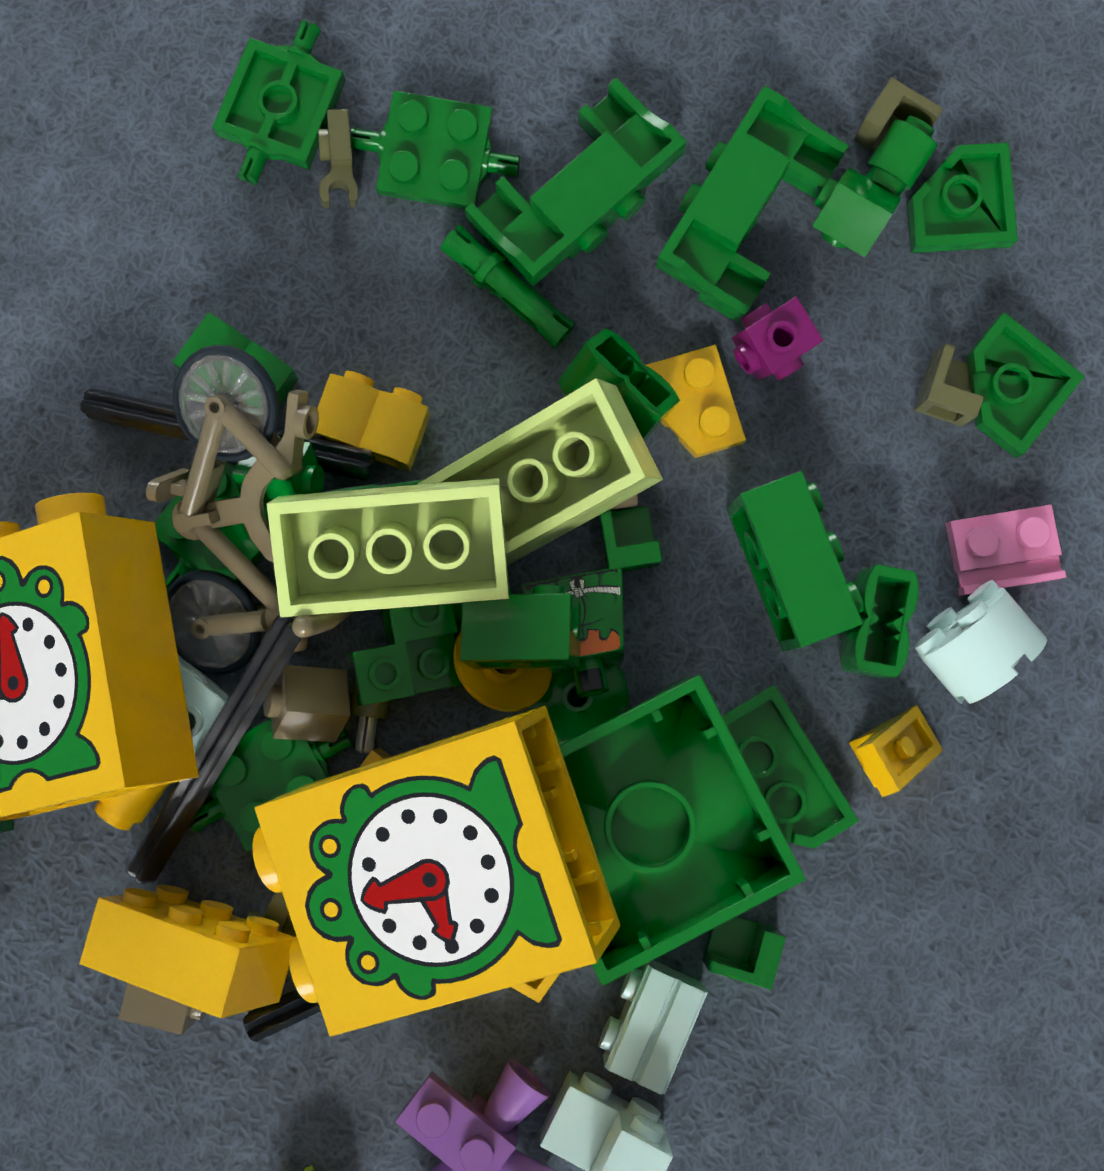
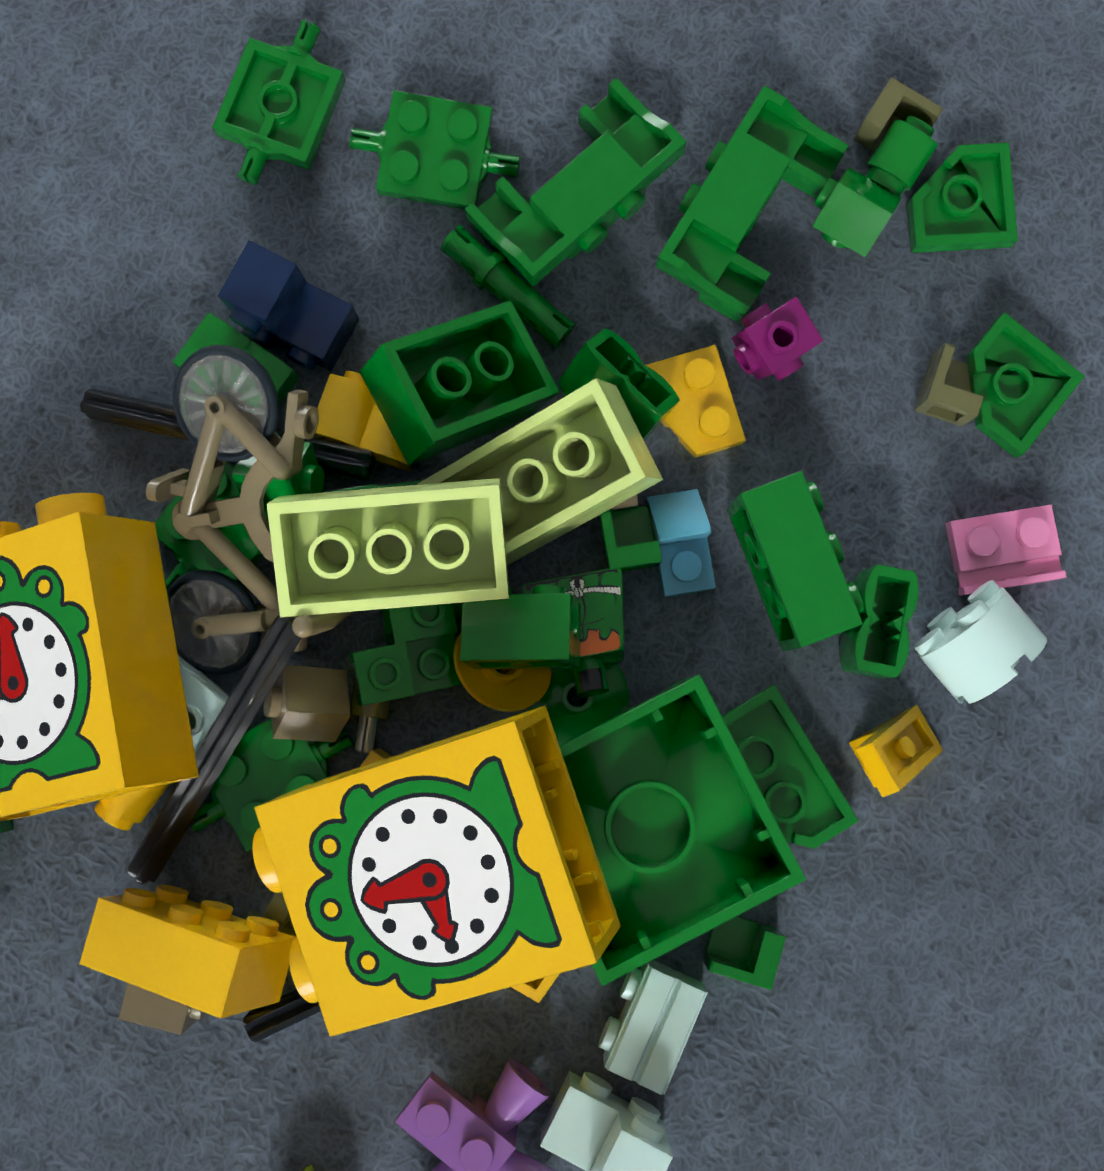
olive plate [318,109,358,208] -> none
none -> dark blue brick [218,240,360,371]
none -> green brick [359,300,559,466]
none -> medium azure slope [647,489,716,598]

